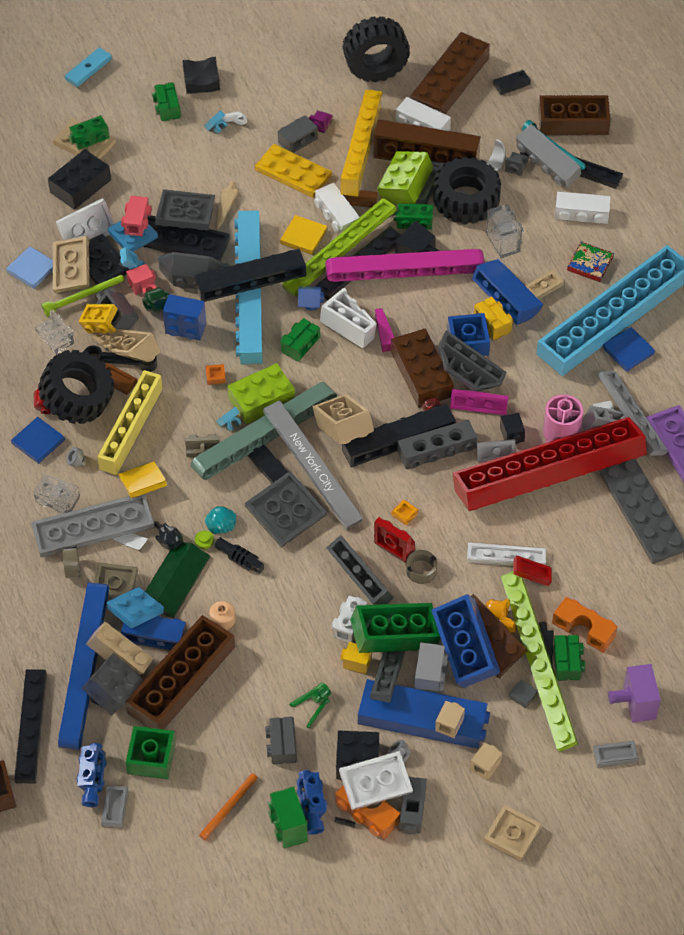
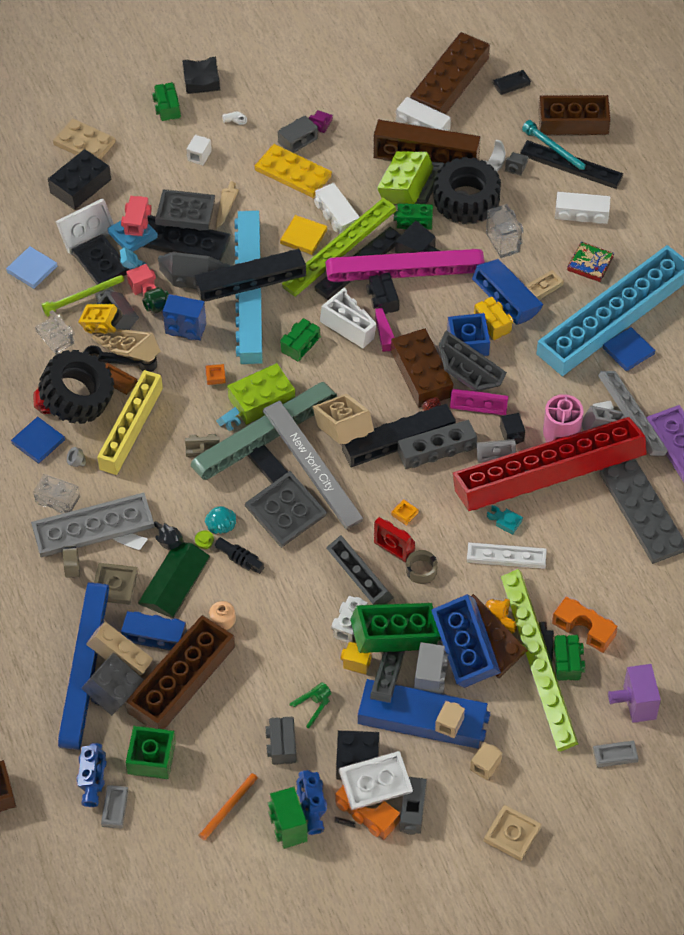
black plate [14,669,47,784] -> none
tan plate [53,236,89,293] -> none
medium azure tile [64,47,112,87] -> none
green brick [68,115,110,150] -> none
dark azure plate [107,587,164,629] -> none
yellow tile [119,461,167,498] -> none
medium azure tile [204,110,227,134] -> none
blue brick [298,286,324,310] -> none
yellow brick [340,89,382,197] -> none
black tyre [342,16,410,82] -> none
dark orange tile [343,190,377,208] -> none
light grey tile [388,740,410,762] -> none
dark grey tile [509,680,538,708] -> none
red tile [513,555,552,586] -> none
light grey brick [516,124,581,189] -> none
none -> white brick [186,135,212,165]
none -> black brick [366,272,400,314]
none -> teal plate [487,505,523,535]

